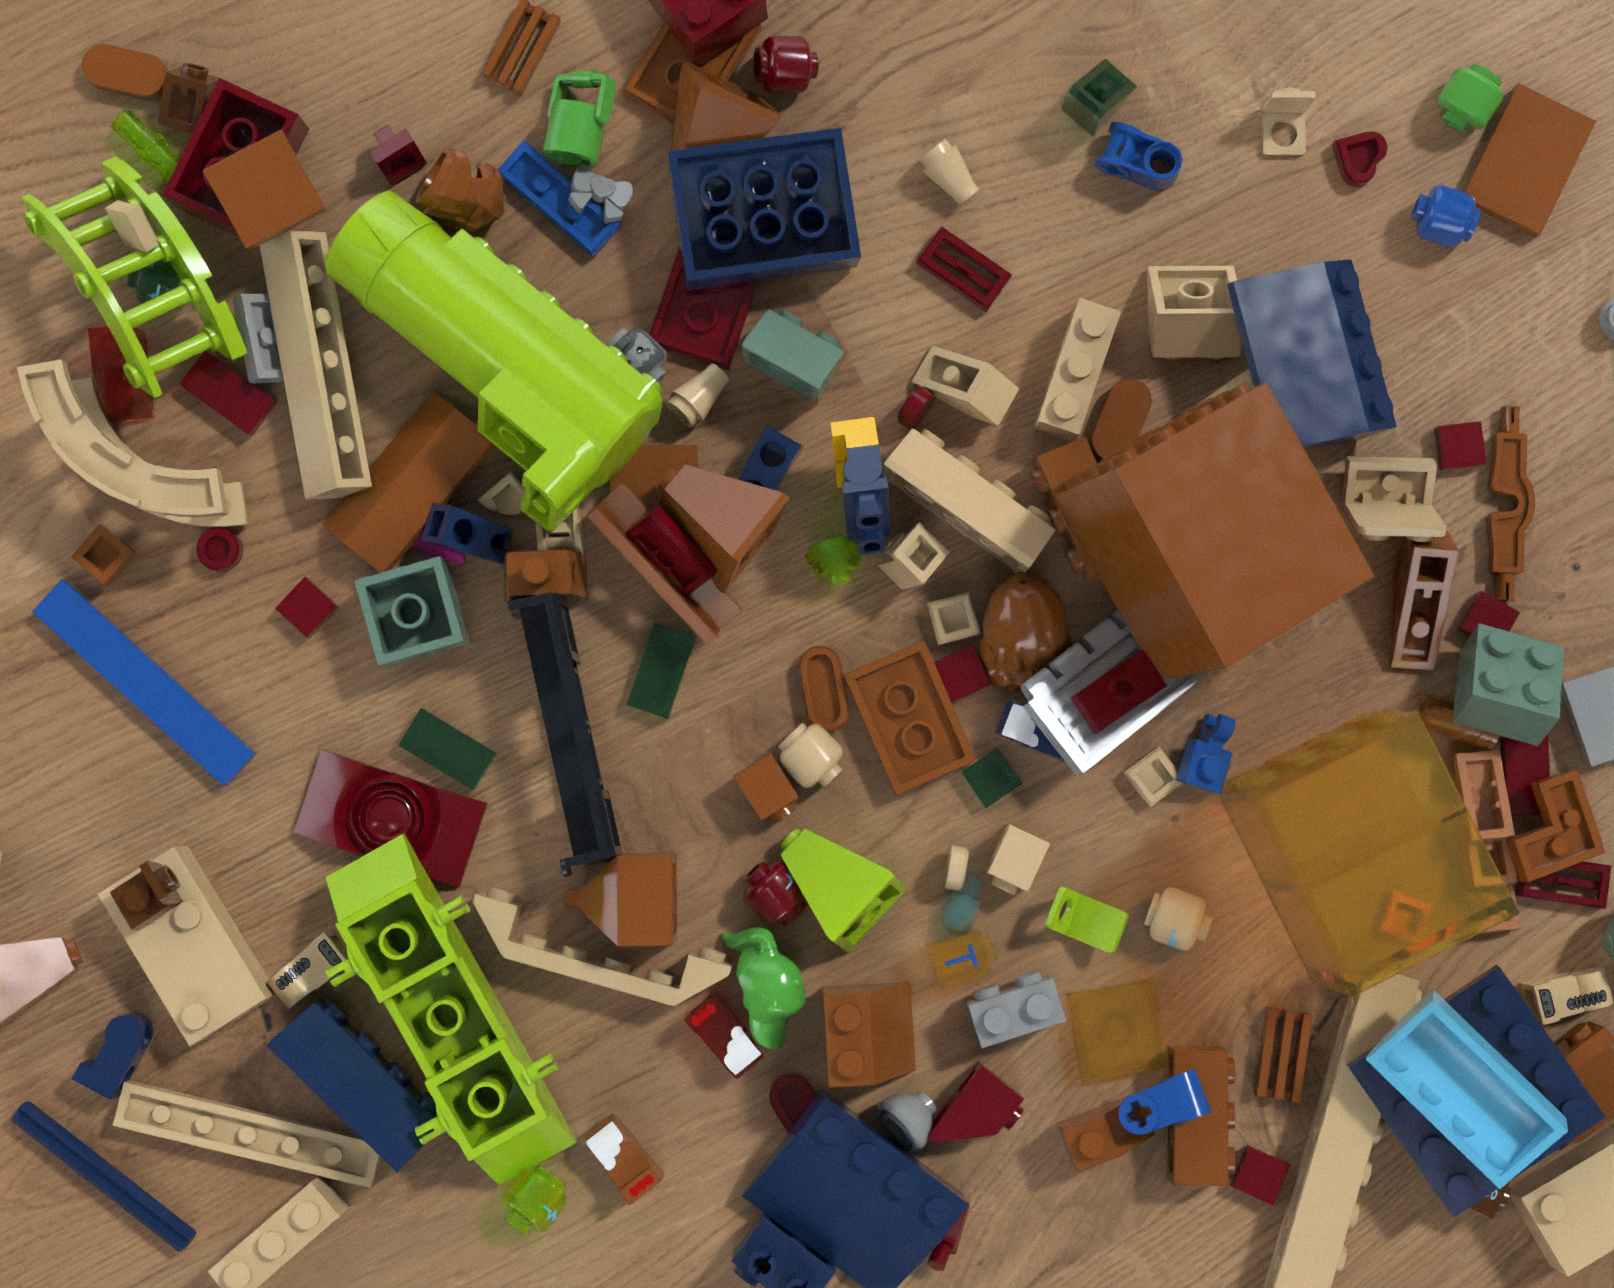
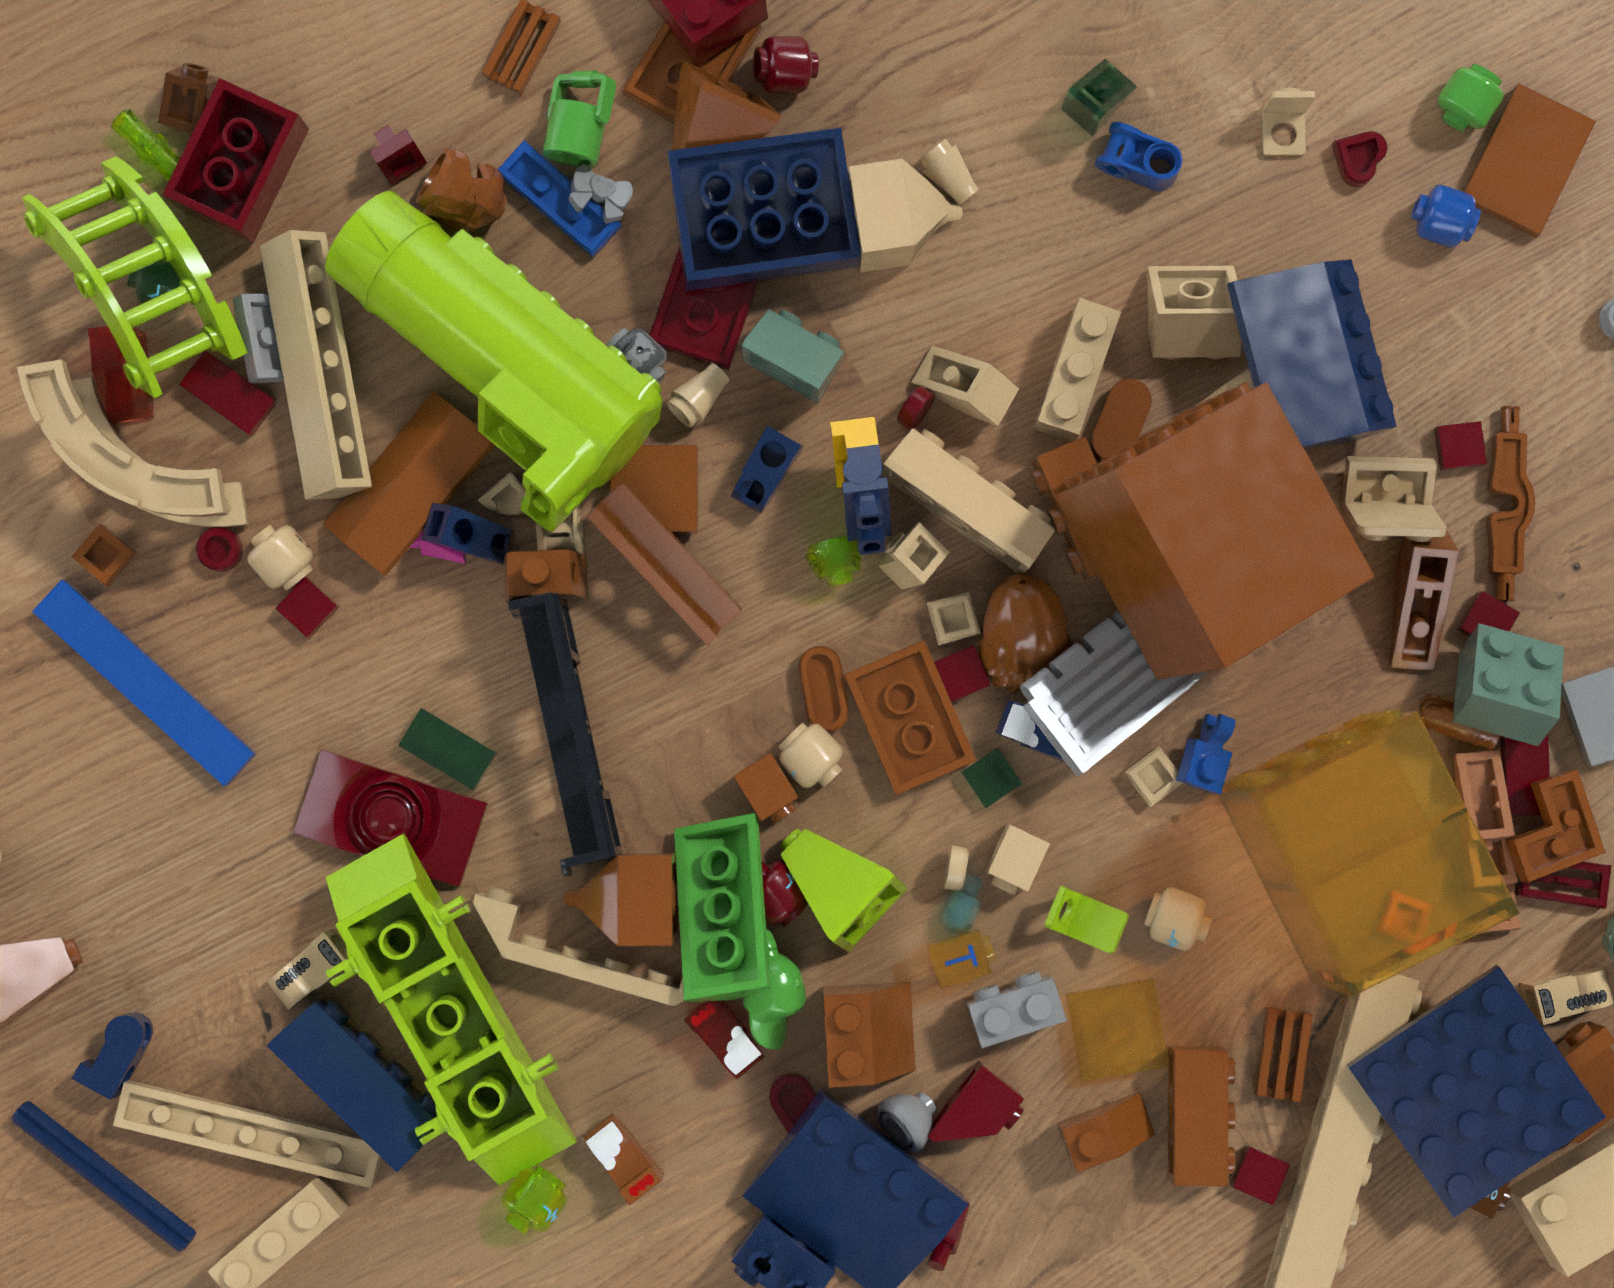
dark orange tile [82,44,168,100] -> none
tan brick [98,846,276,1047] -> none
tan tile [105,200,159,252] -> none
reddish brown bracket [110,861,183,931] -> none
dark orange tile [202,129,326,251] -> none
sand green brick [354,556,471,669] -> none
dark red plate [625,505,717,597] -> none
clear green tile [627,623,697,719] -> none
dark orange slope [657,464,790,594] -> none
dark red tile [916,226,1012,313] -> none
dark red plate [1070,649,1167,734] -> none
blue piece [1119,1069,1212,1135] -> none
medium azure slope [1366,989,1568,1189] -> none
none -> tan head [247,524,313,591]
none -> bright green slope [674,813,770,1002]
none -> tan piece [848,158,963,273]

